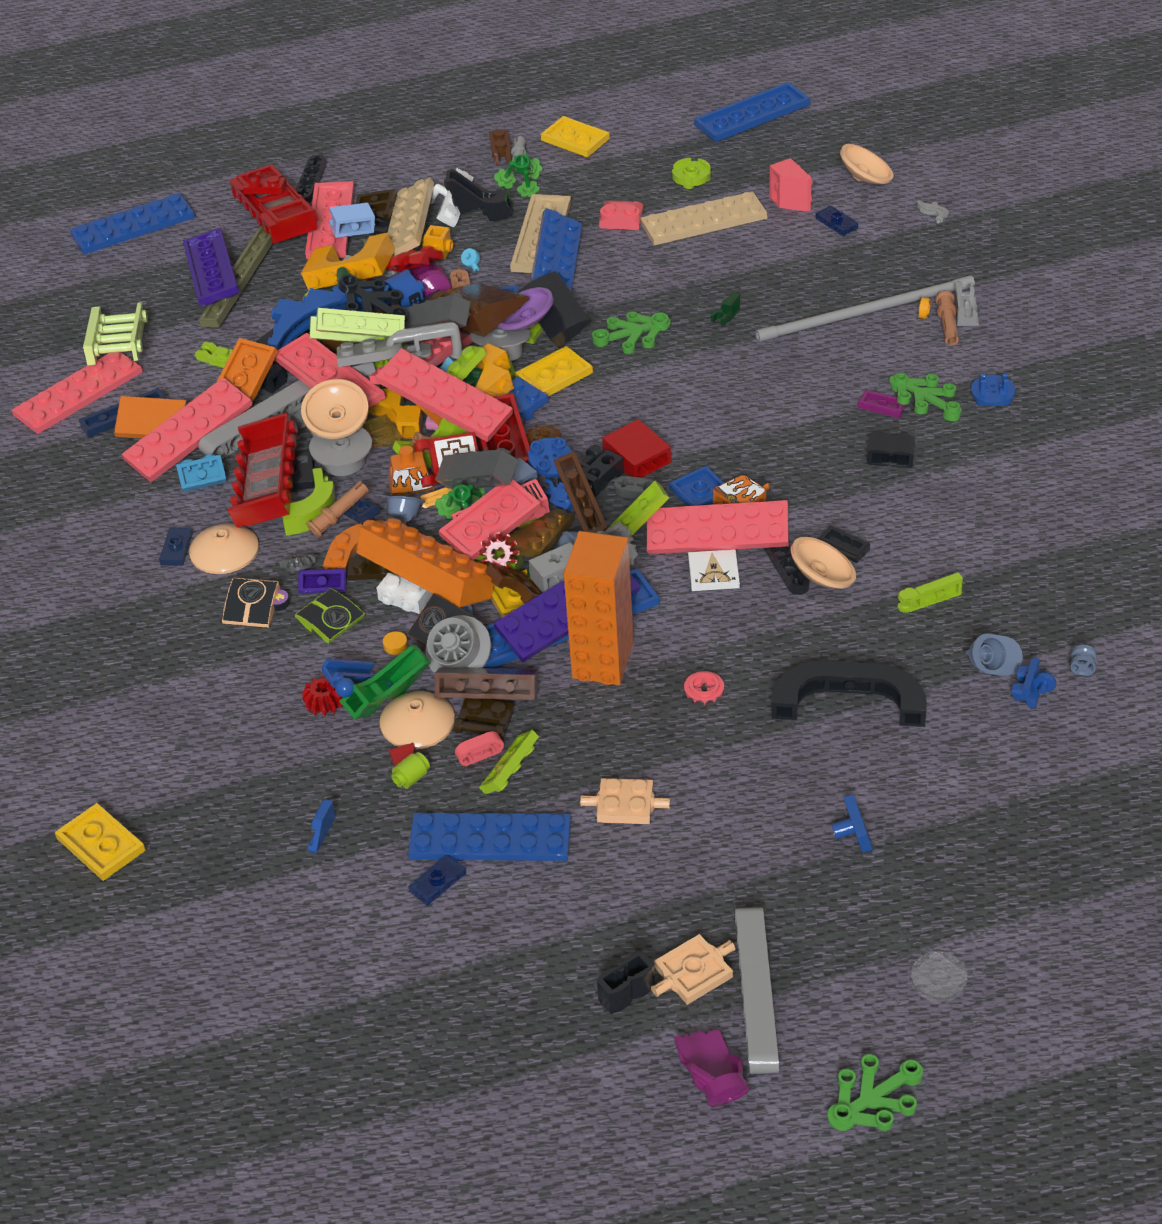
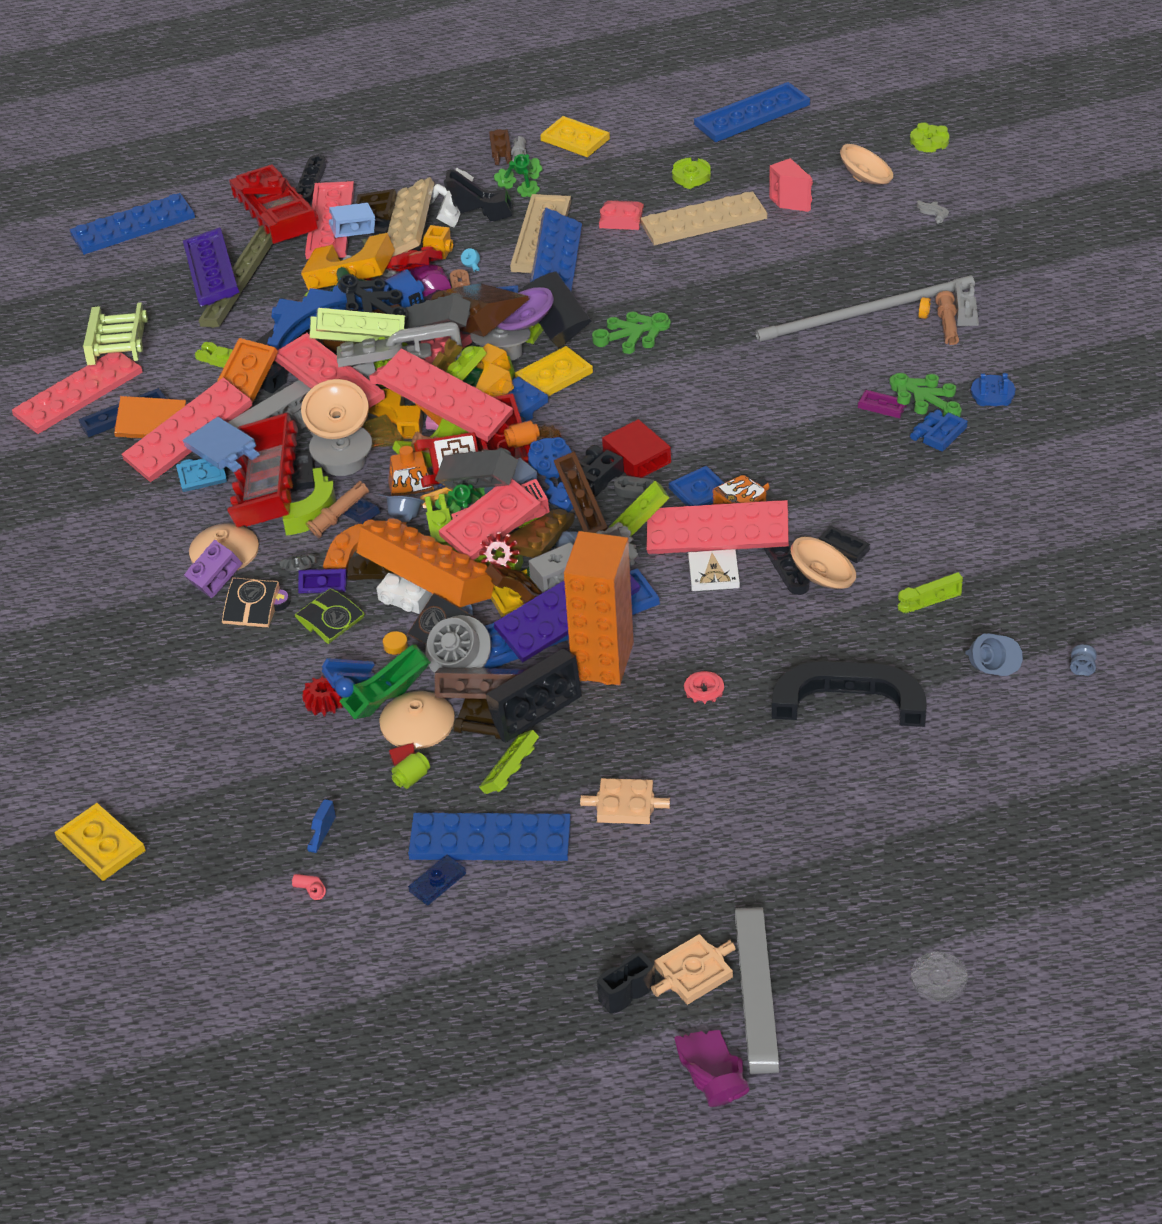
dark blue plate [159,528,193,566] -> none
coral beam [455,731,504,766] -> none
dark green plate [711,292,740,326] -> none
clear blue plate [816,205,858,236] -> none
bright green plant [827,1054,923,1131] -> none
blue tile [832,794,873,852] -> none
black brick [867,432,915,468] -> none
blue hips [1011,658,1056,708] -> none
none -> medium blue tile [182,417,260,472]
none -> medium lavender brick [184,539,243,598]
none -> coral arm [292,874,326,900]
none -> lime hinge [425,493,451,546]
none -> pearl gold plate [432,338,463,372]
none -> black slope [486,649,582,743]
none -> orange brick [504,420,540,448]
none -> lime plate [910,123,949,152]
none -> blue plate [910,410,968,452]

